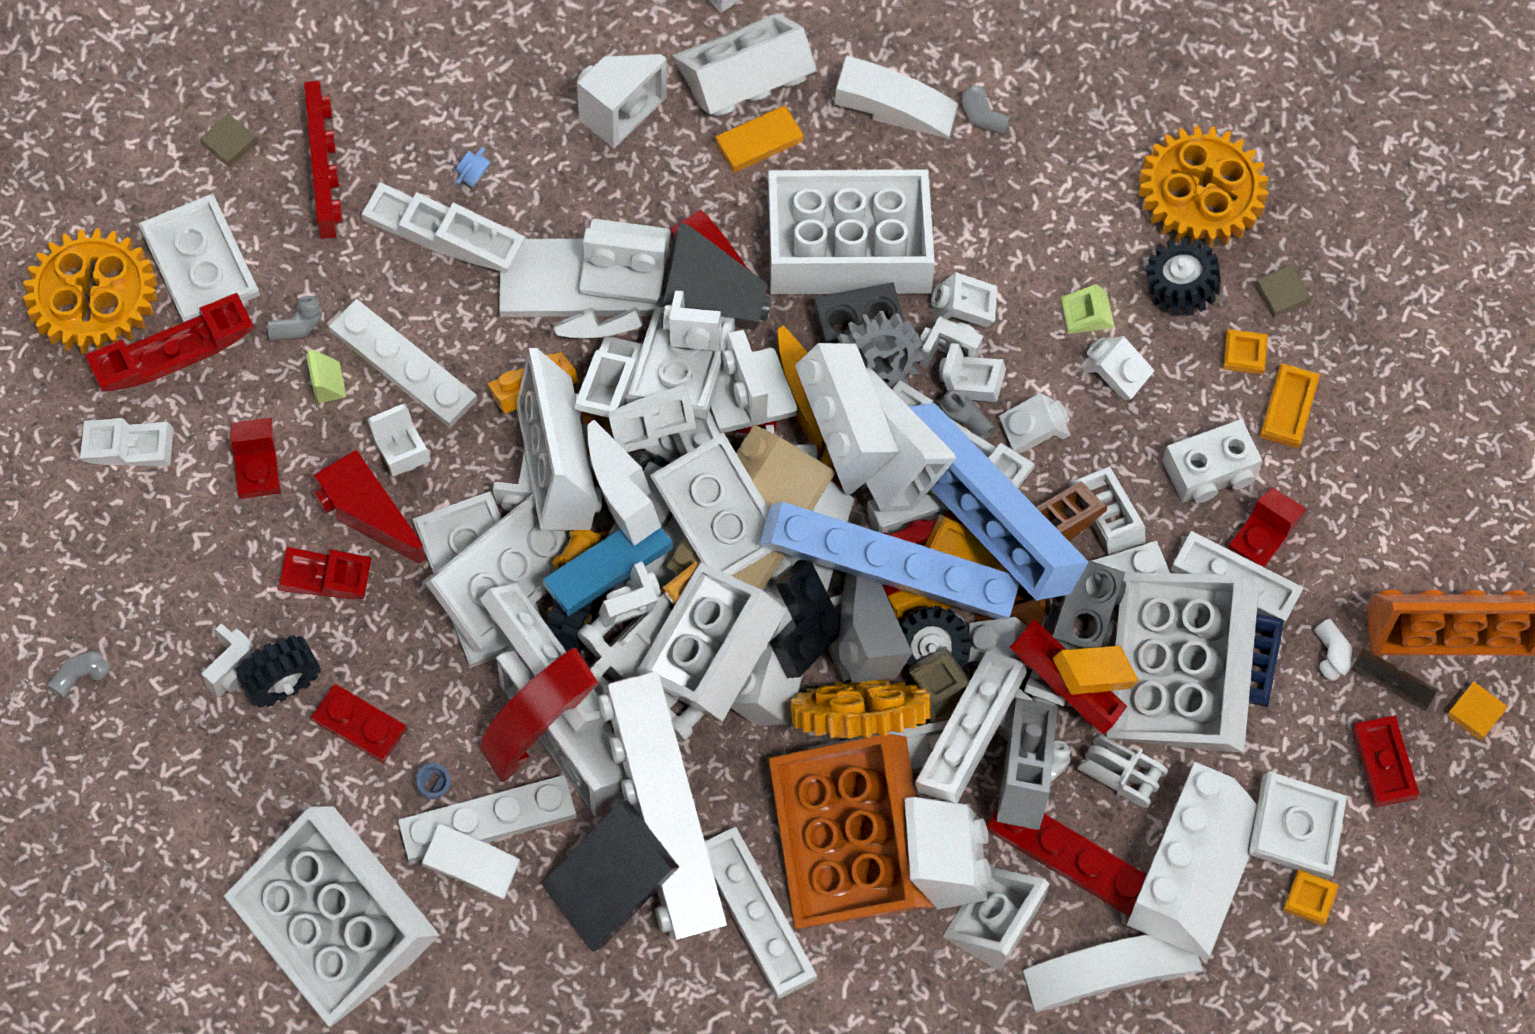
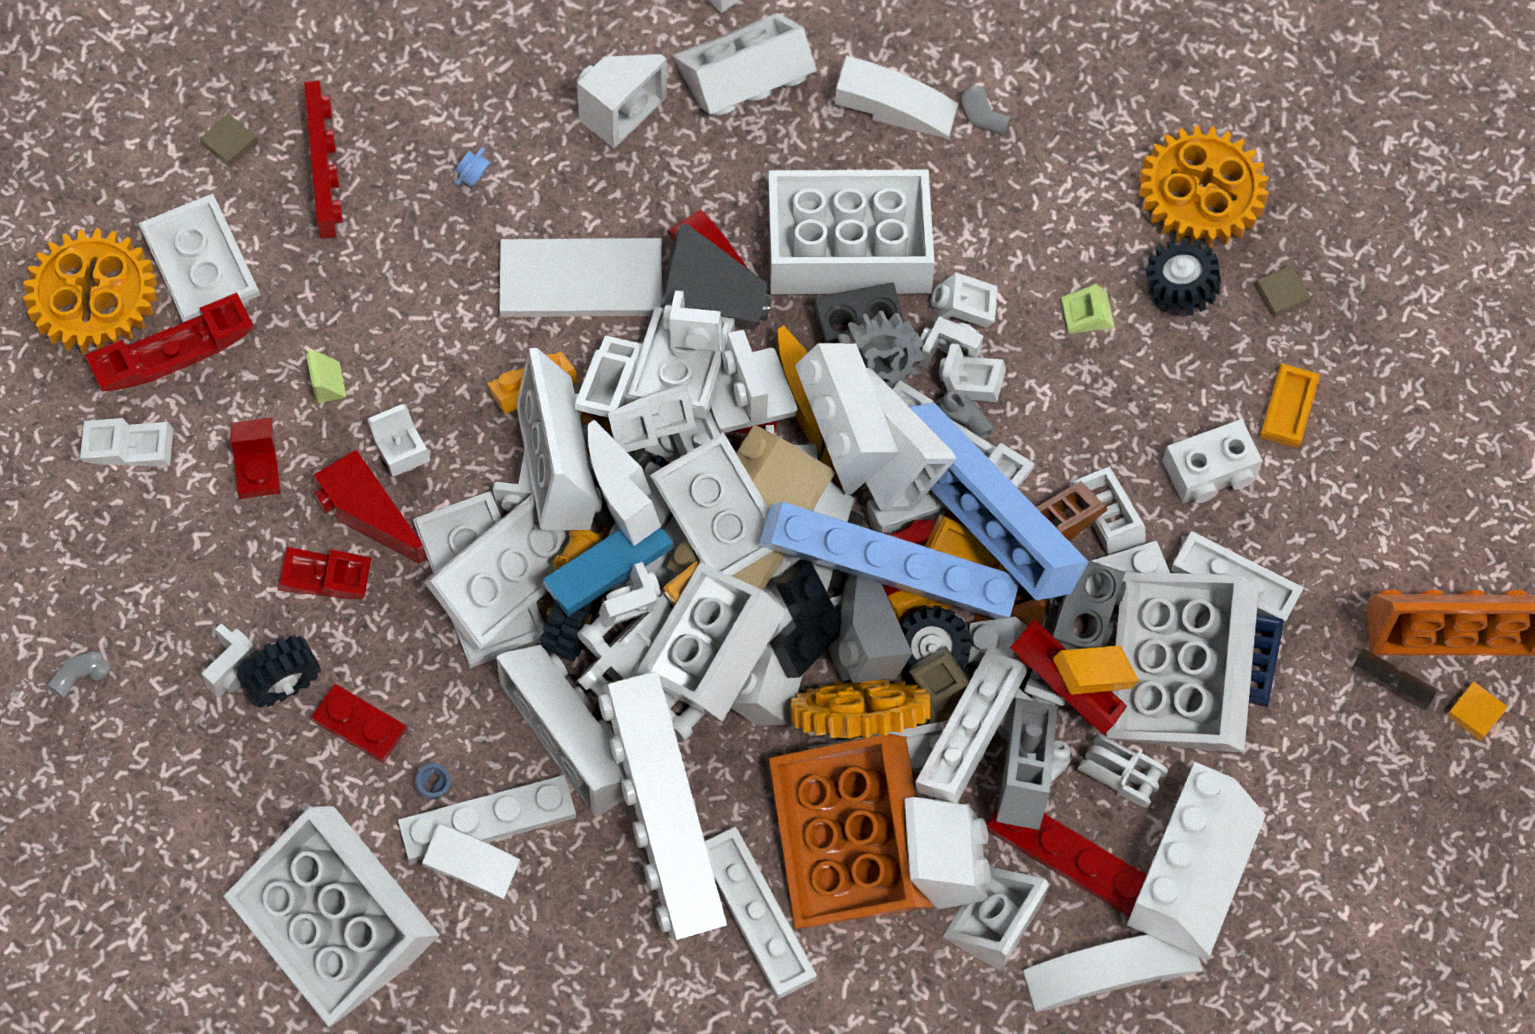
light grey arm [268,296,322,341] -> none
white plate [329,299,478,428] -> none
white slope [362,182,525,273] -> none
red slope [479,648,599,783] -> none
white plate [480,583,607,732] -> none
black tile [542,799,679,952] -> none
white slope [554,307,643,338] -> none
white bracket [579,219,671,303] -> none
light orange tile [715,105,804,173] -> none
white bracket [999,393,1070,453] -> none
white bracket [1081,336,1155,400] -> none
light orange tile [1223,329,1268,375] -> none
red slope [1228,487,1307,568] -> none
white tile [1248,771,1347,878] -> none
light orange tile [1283,869,1339,927] -> none
white arm [1314,619,1352,681] -> none
red plate [1352,715,1420,808] -> none

